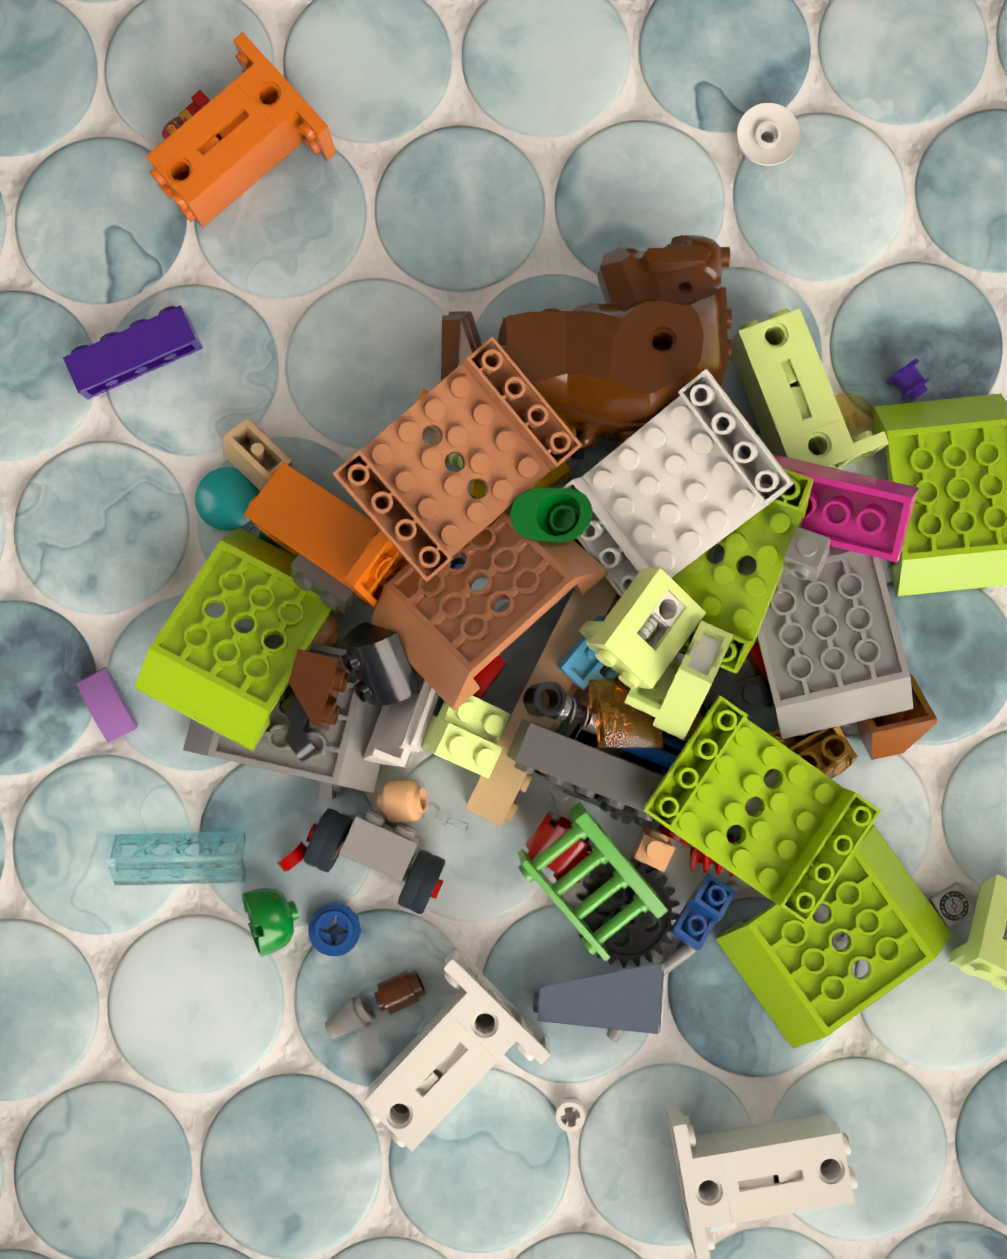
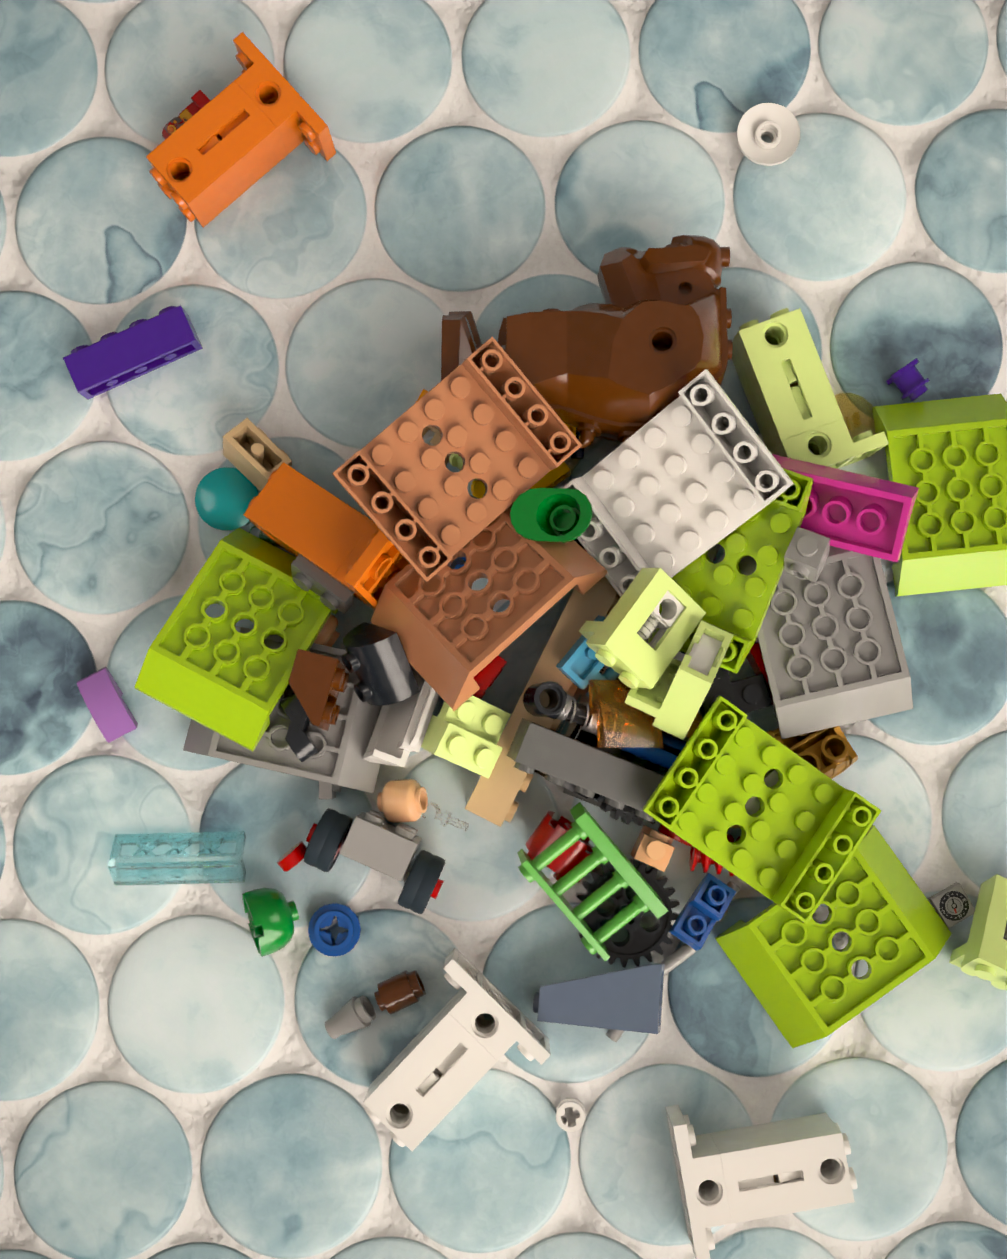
dark orange slope [857,674,937,760] -> none

